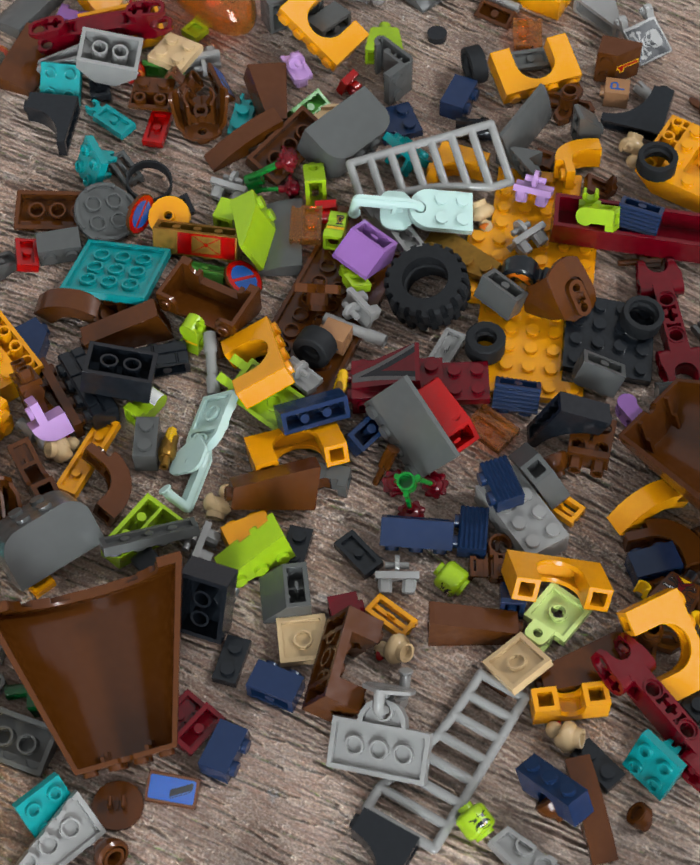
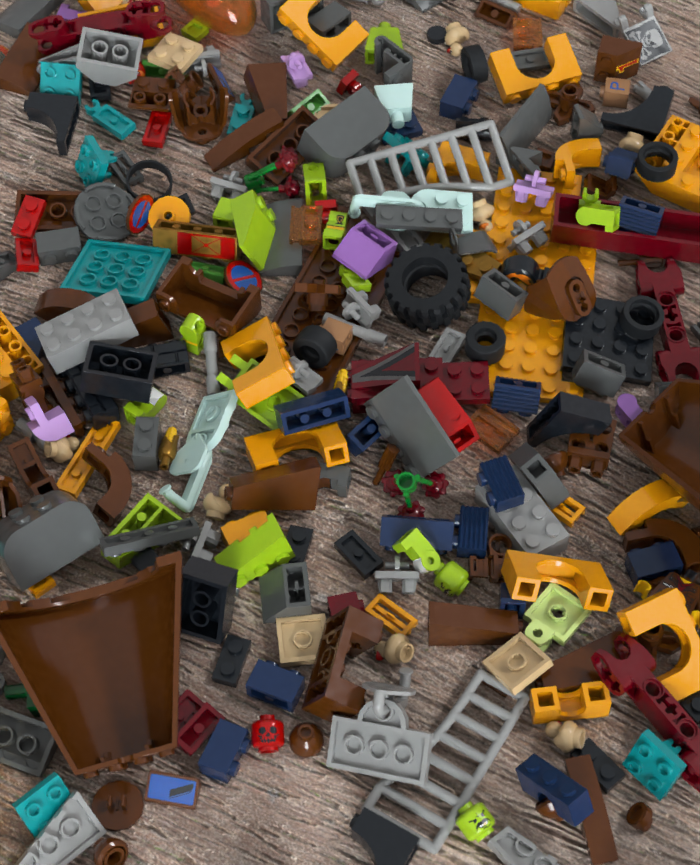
none -> red plate [11,195,47,239]
none -> light grey brick [35,288,139,374]
none -> red head [251,714,285,753]
none -> reddish brown brick [289,722,324,757]
none -> light aqua torso [374,83,413,129]
none -> dark grey plate [375,205,463,233]
none -> lime leg [392,527,441,574]
none -> tan animal [445,22,469,57]
none -> dark grey piece [449,227,498,256]
none -> dark blue brick [602,147,638,180]

